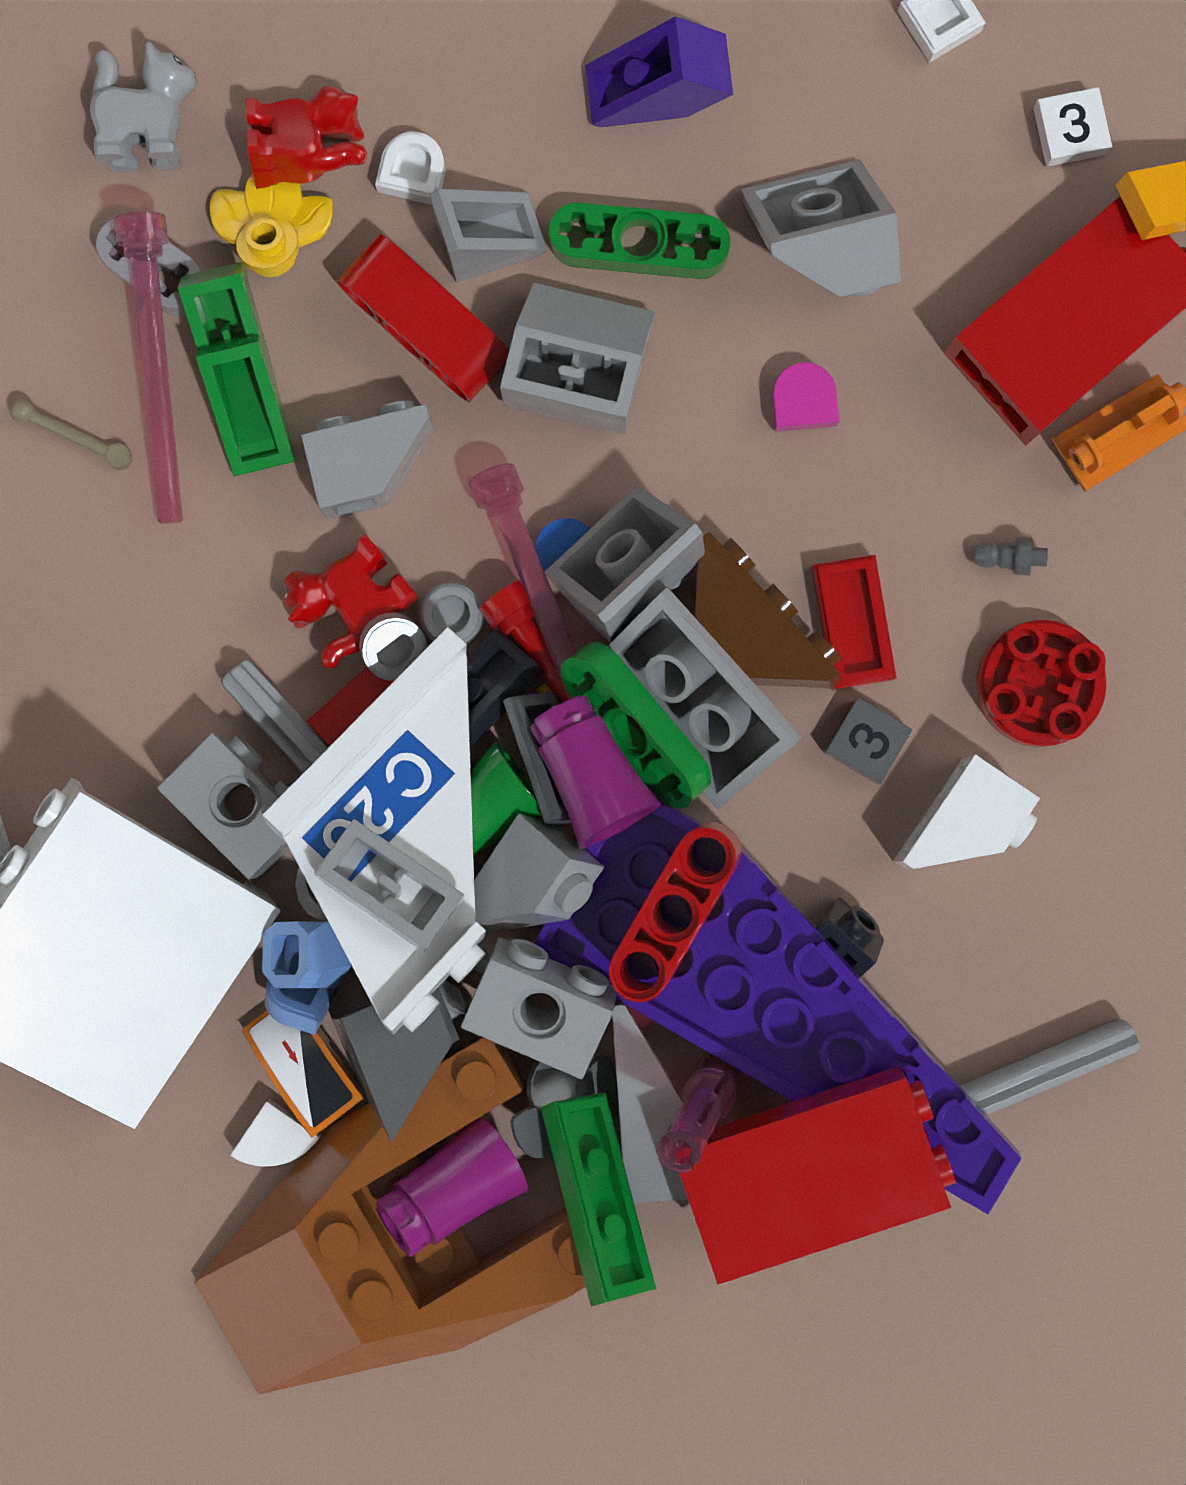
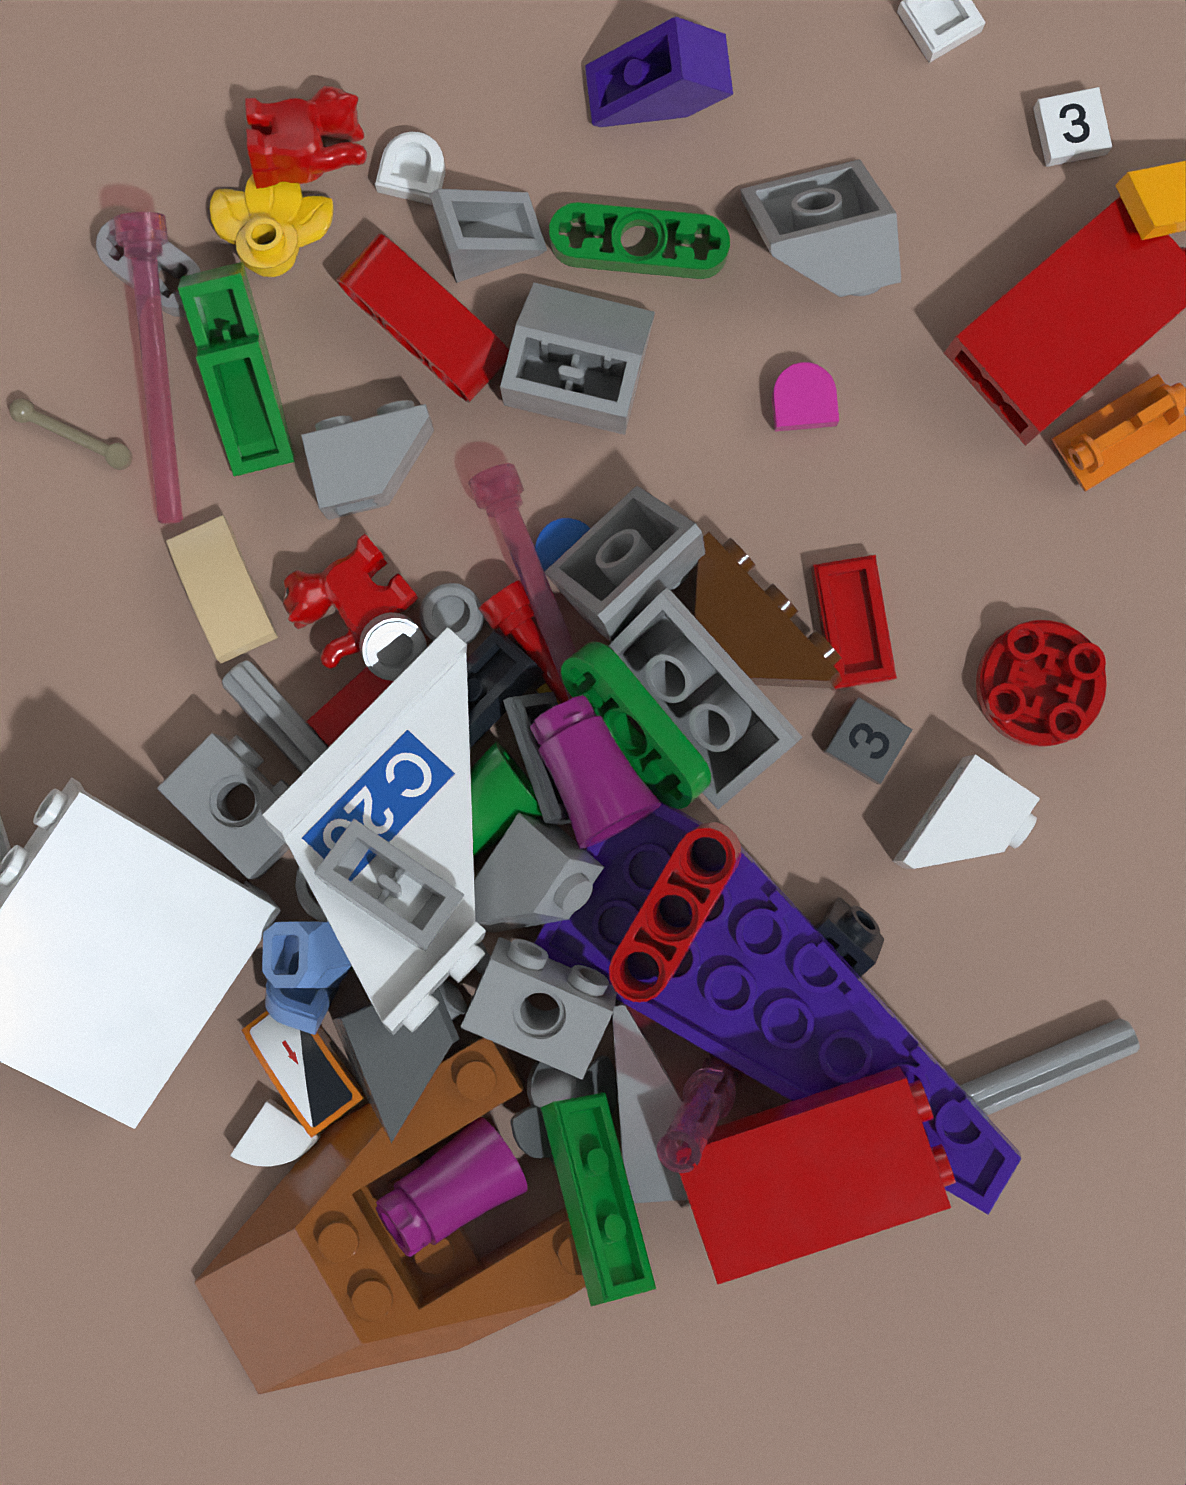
light grey animal [90,41,197,172] -> none
dark grey piece [974,537,1048,576] -> none
none -> tan slope [166,515,278,664]

